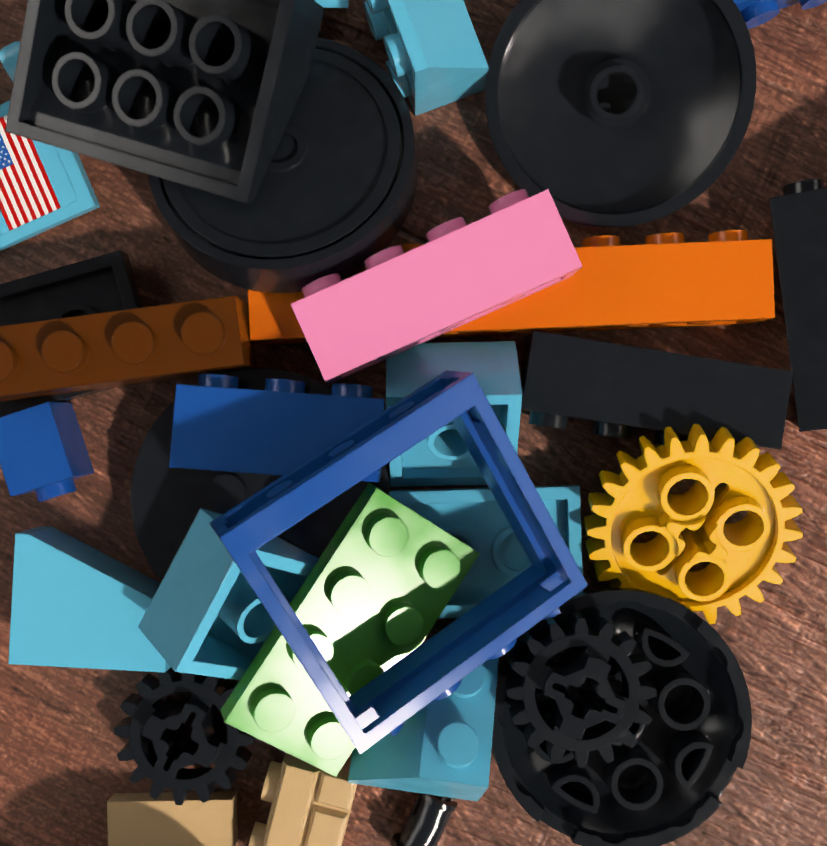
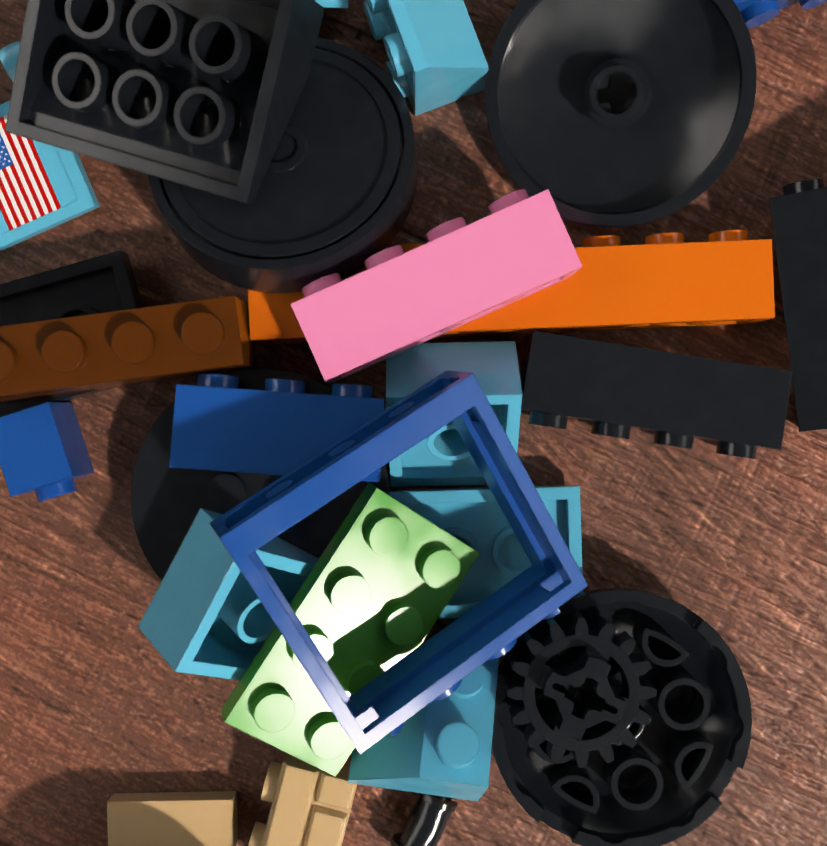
medium azure slope [8,526,171,673] -> none
black gear [114,667,256,805] -> none
yellow gear [583,424,803,625] -> none

